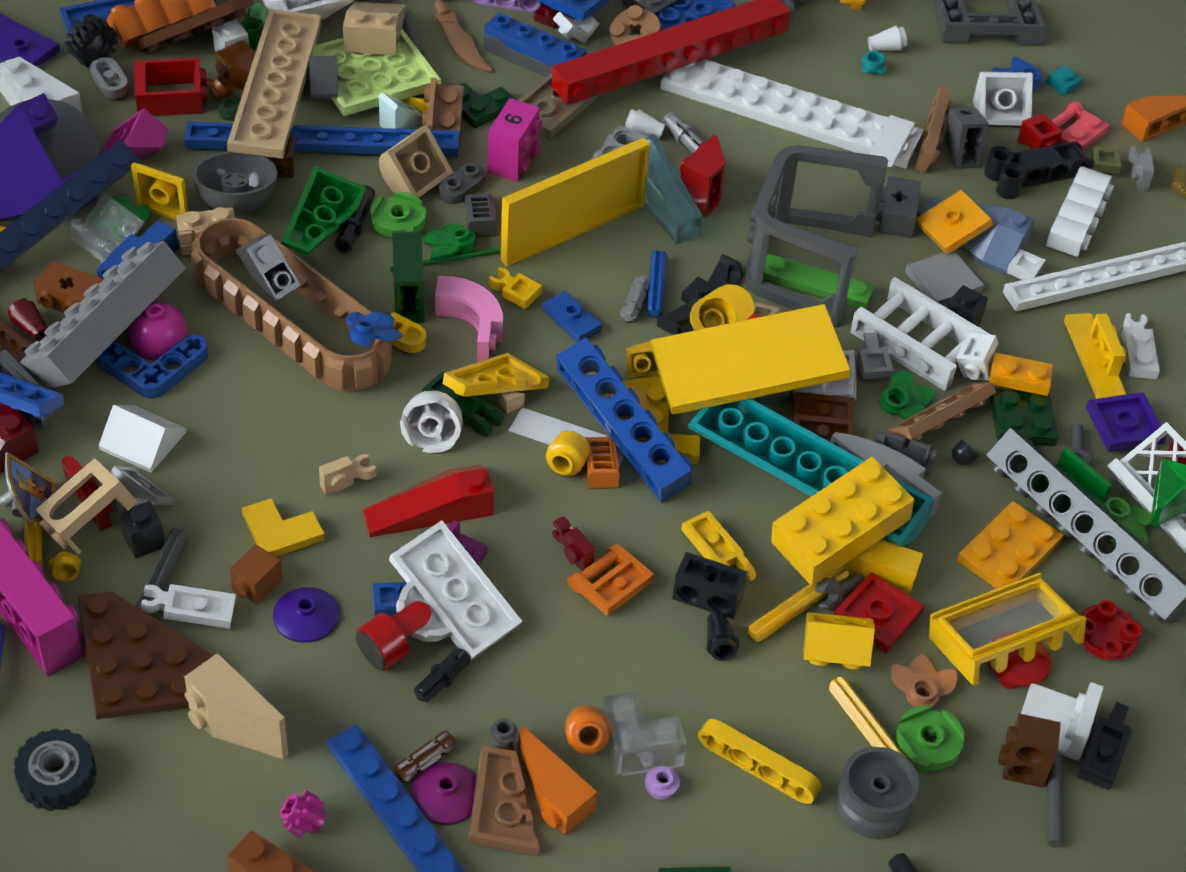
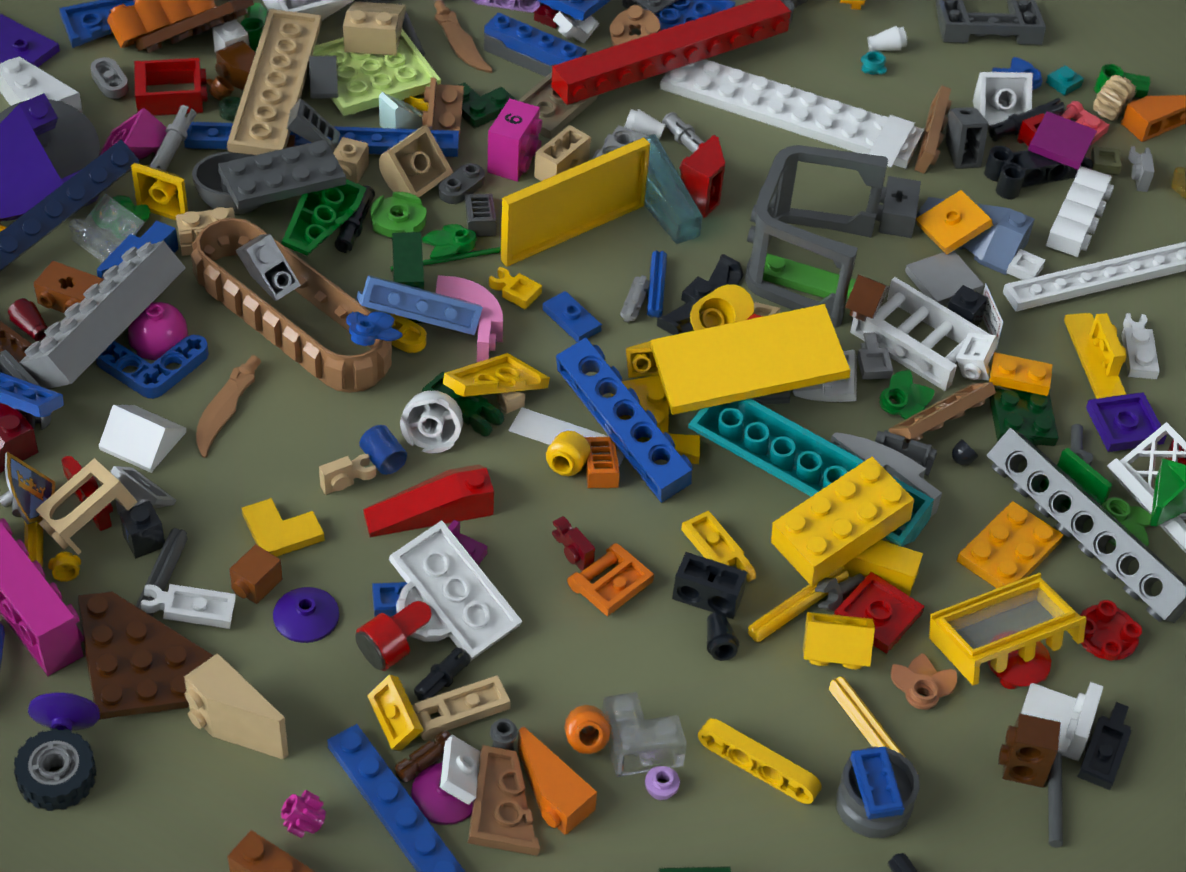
black tyre [65,15,118,67] -> none
reddish brown slope [792,392,855,442] -> none
bright green plate [895,705,965,773] -> none
none -> dark purple dish [28,693,100,731]
none -> light grey pin [149,105,197,171]
none -> medium nougat sword [196,355,261,458]
none -> dark grey plate [218,140,346,209]
none -> dark grey slope [287,99,340,153]
none -> tan brick [334,137,369,184]
none -> medium blue fence [356,275,483,335]
none -> blue piece [359,425,407,475]
none -> yellow plate [367,674,423,751]
none -> tan plate [412,675,511,741]
none -> white plate [440,735,480,805]
none -> tan brick [534,125,591,181]
none -> reddish brown slope [845,274,890,322]
none -> blue plate [850,746,904,820]
none -> white sticker [983,283,1003,350]
none -> black pin [988,98,1065,142]
none -> magenta tile [1028,111,1097,170]
none -> green piece [1094,64,1150,99]
none -> tan gear [1094,75,1136,121]

